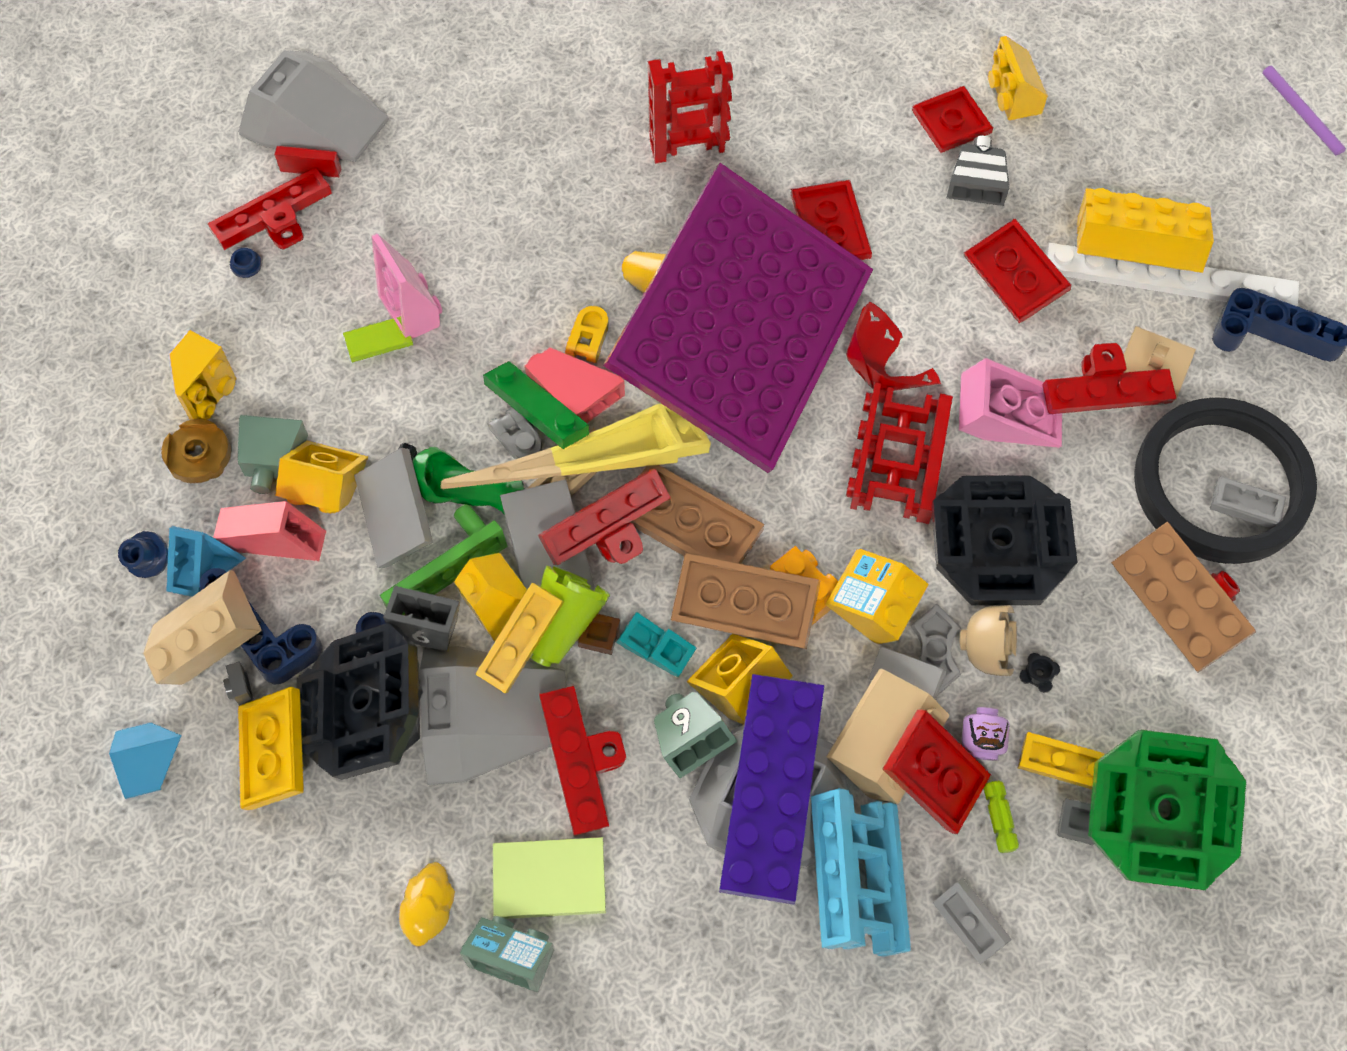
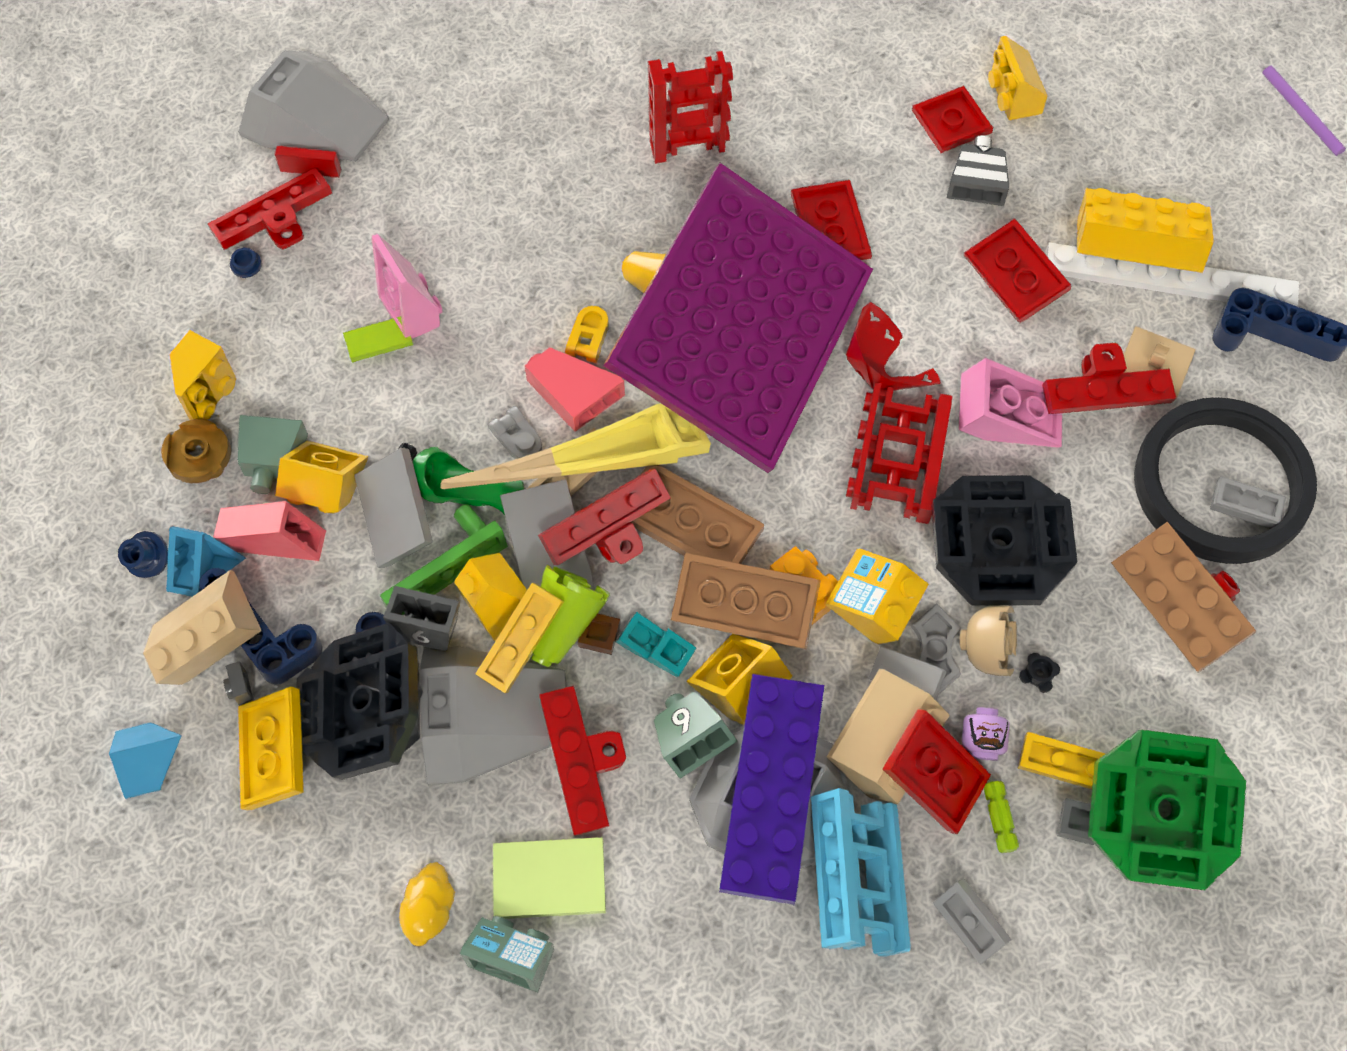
green plate [483,361,589,449] -> none

